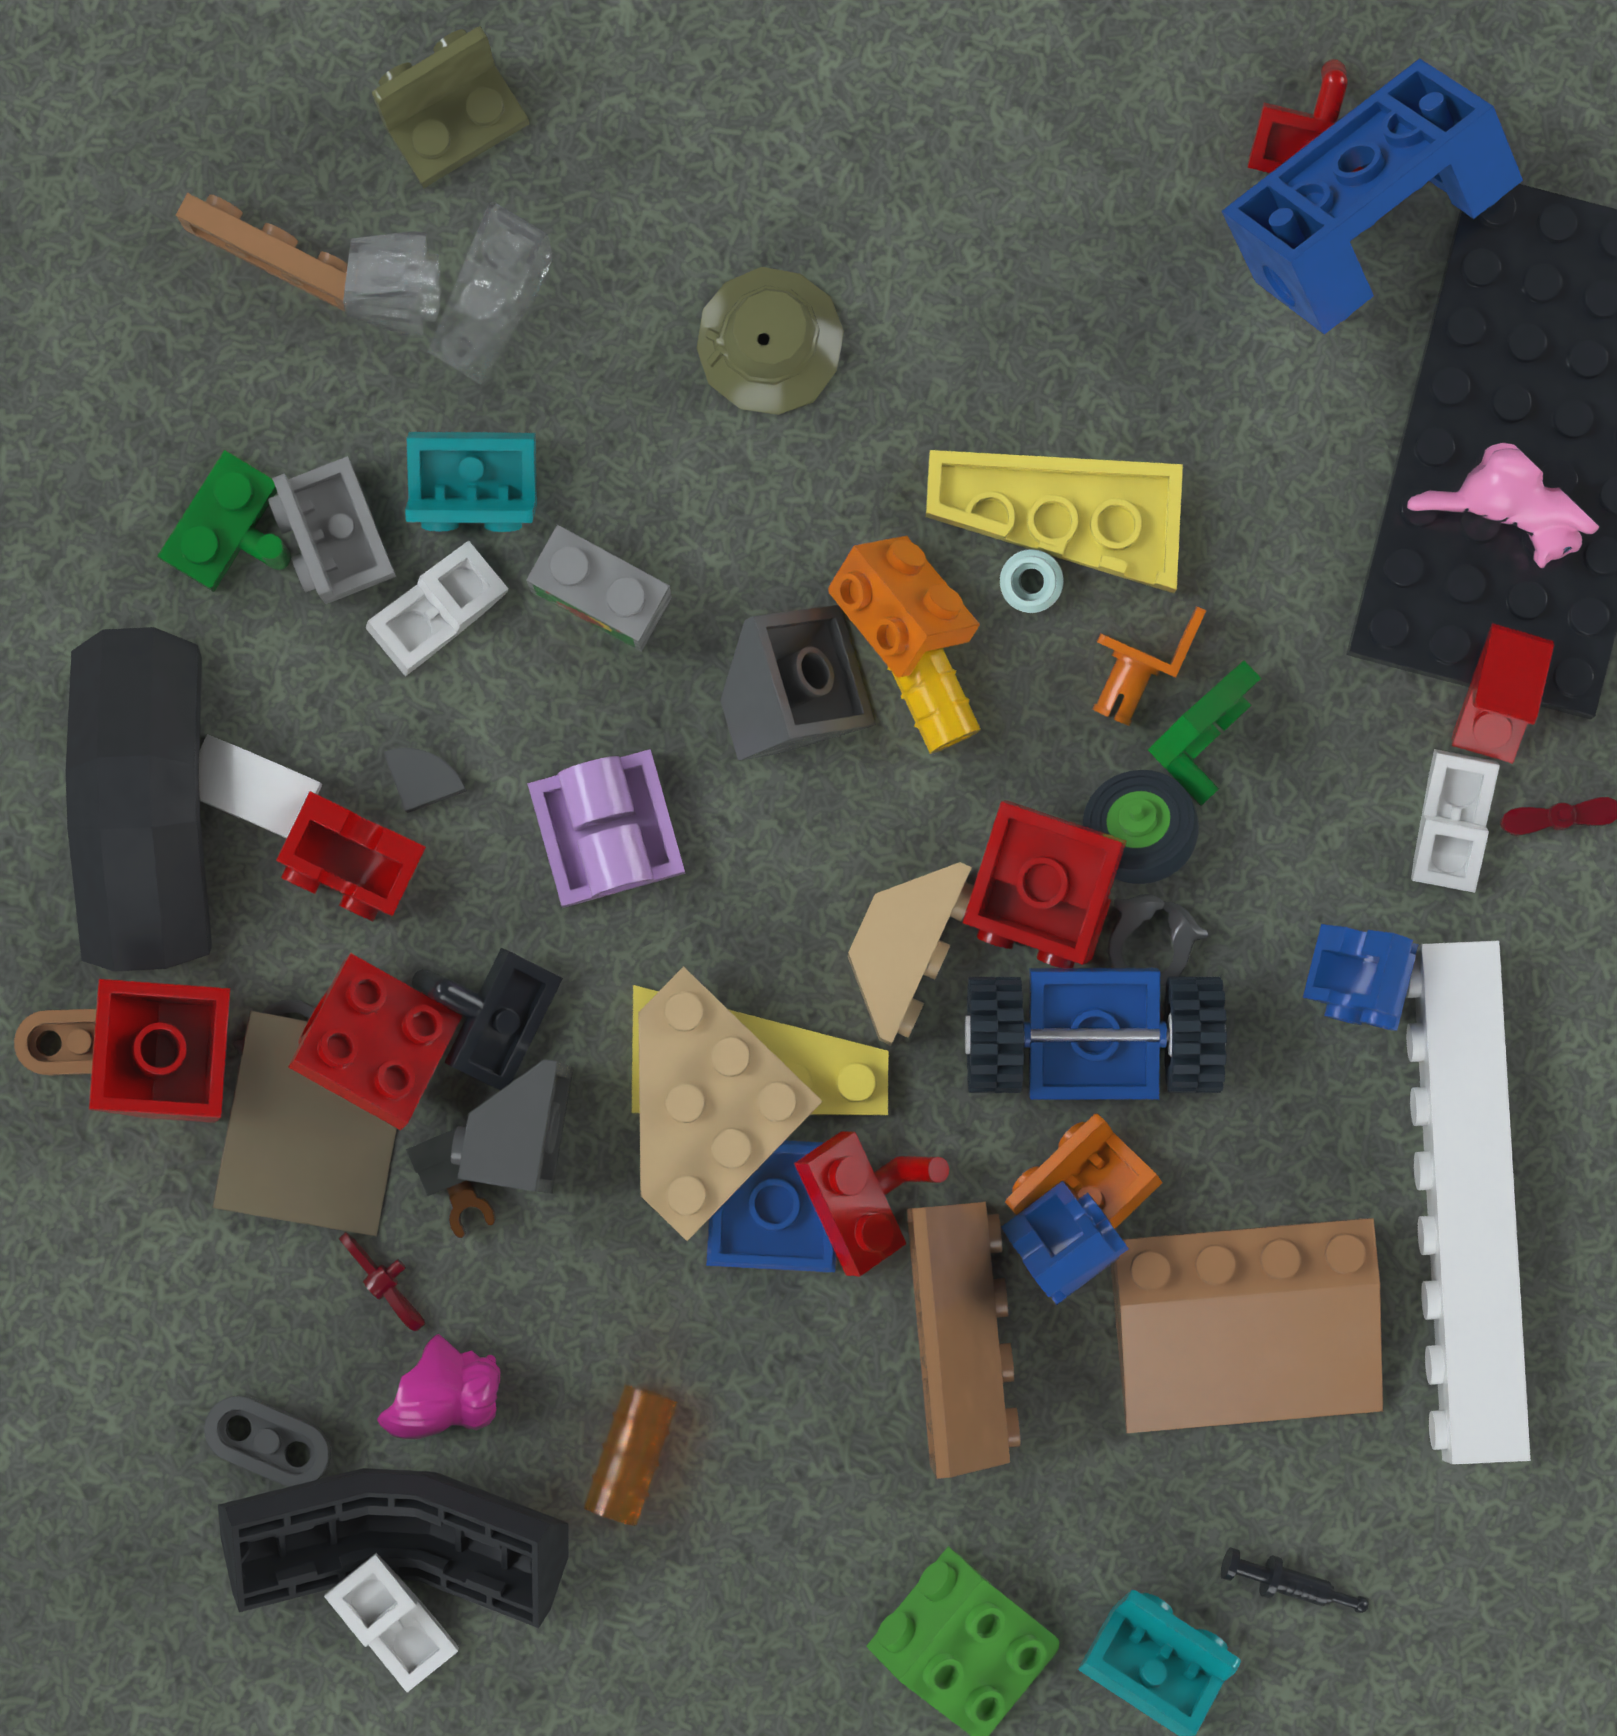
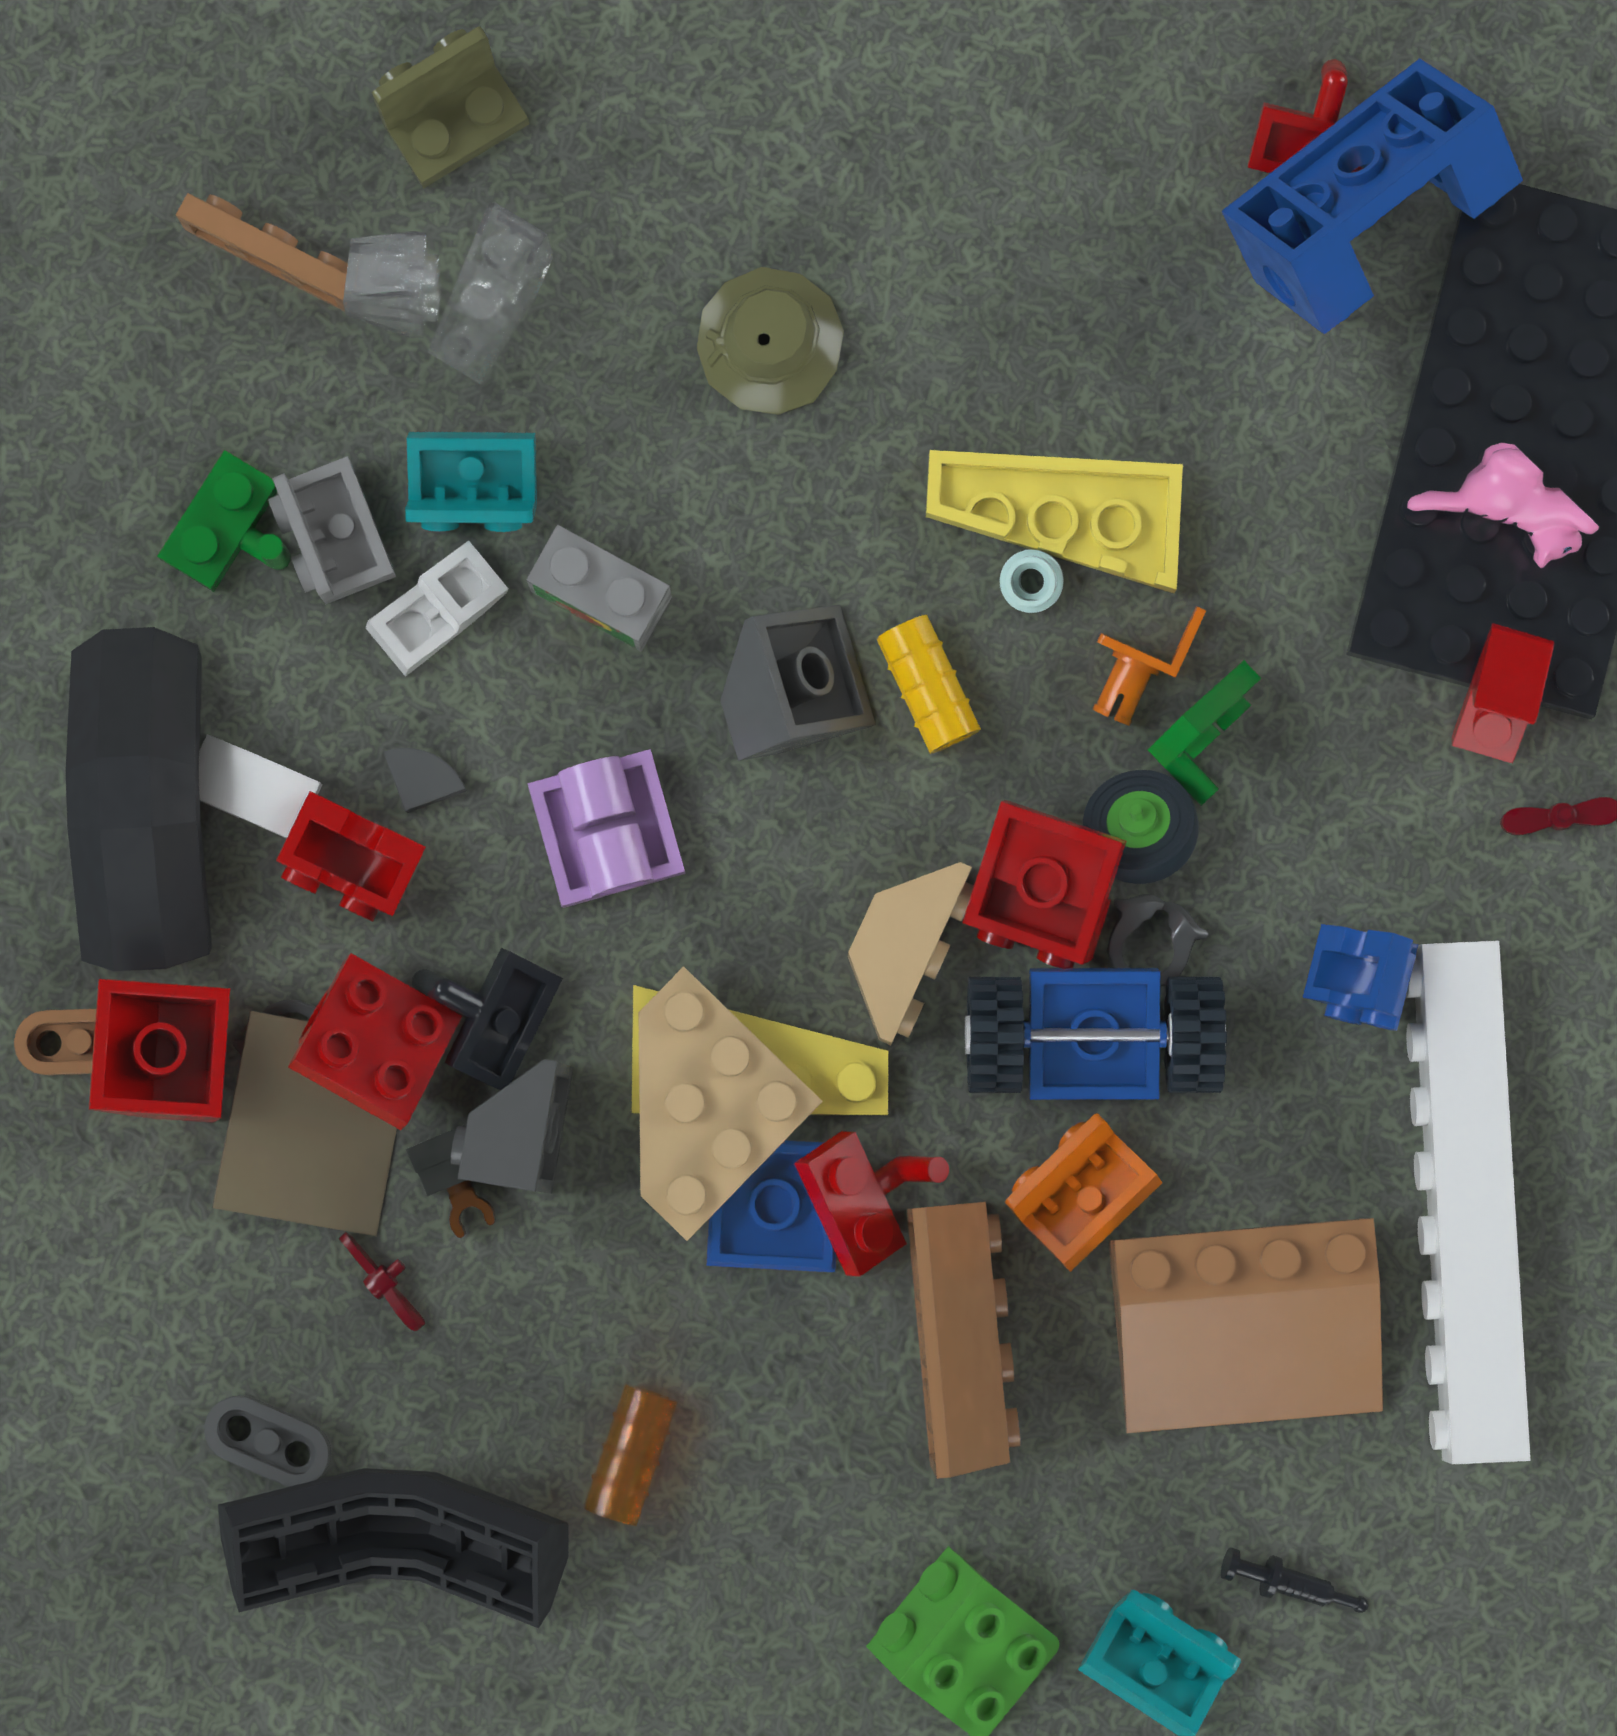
white slope [324,1553,459,1692] -> none
dark pink hair [377,1334,500,1439] -> none
orange bracket [828,536,980,678] -> none
blue cylinder [1001,1181,1129,1305] -> none
white slope [1411,749,1500,893] -> none

